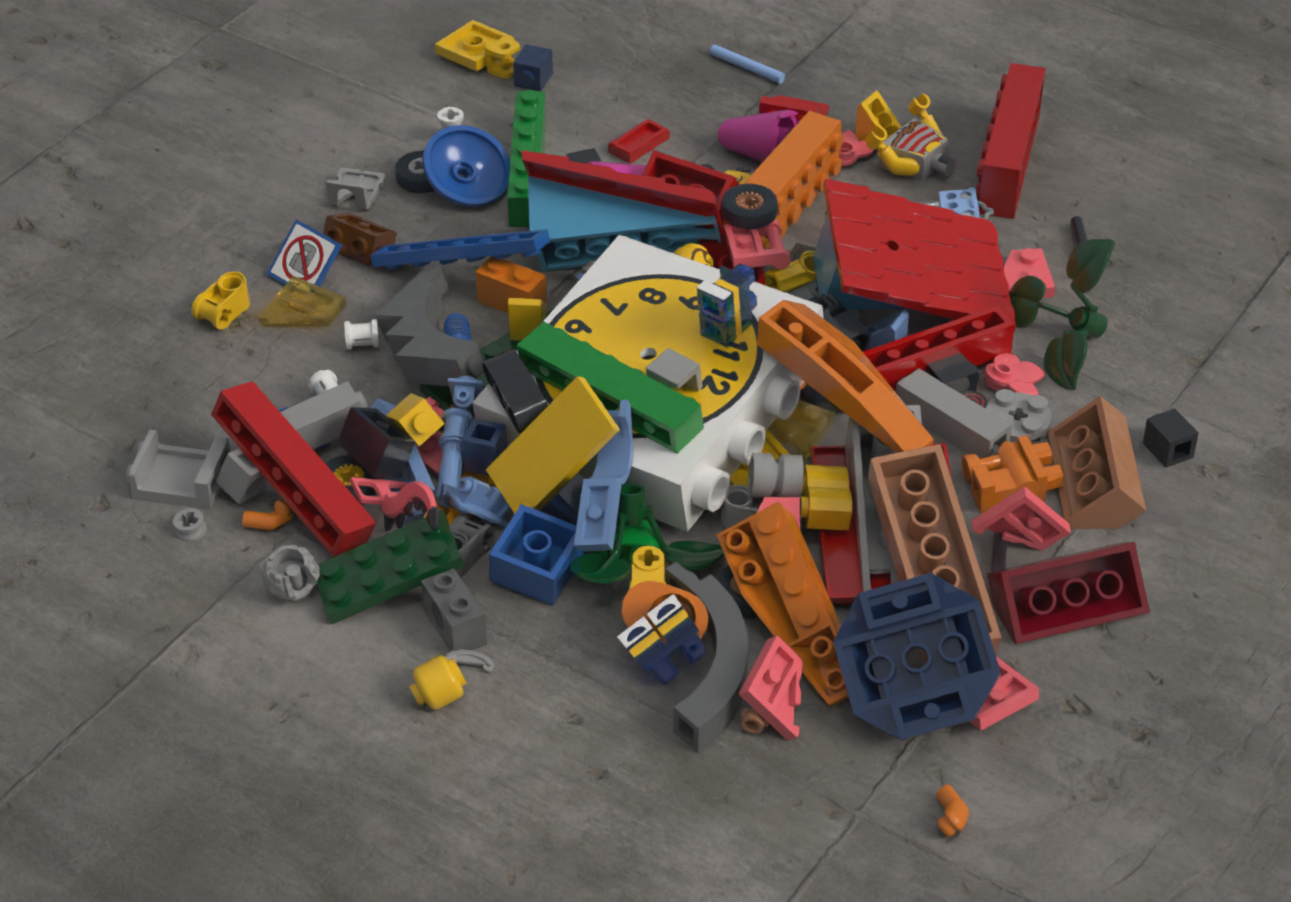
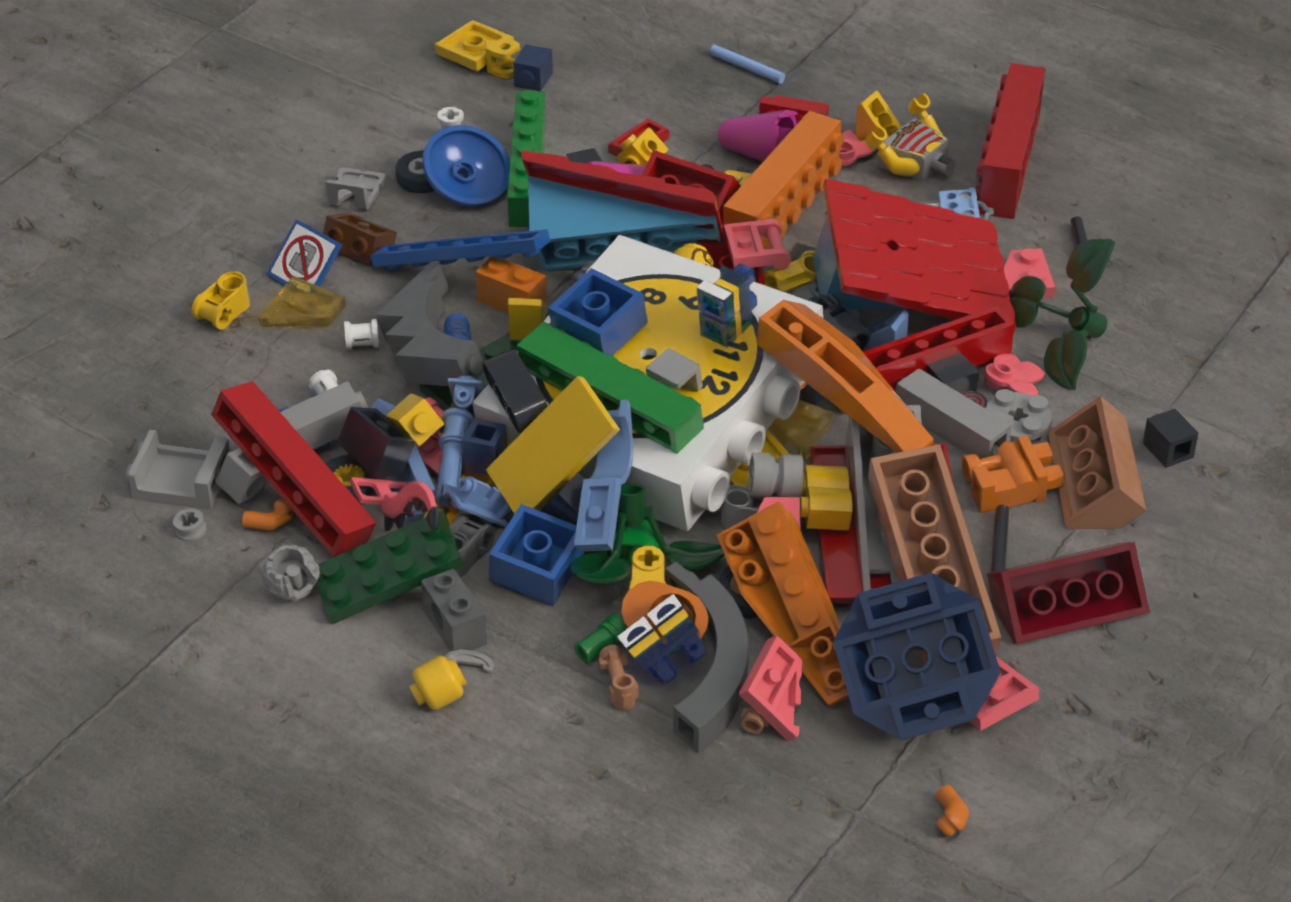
black bush [721,184,778,229] -> none
coral wing [972,487,1071,550] -> none
none -> blue brick [548,268,648,356]
none -> green pin [574,614,630,663]
none -> nougat bar [598,645,639,710]
none -> yellow brick [615,127,669,165]

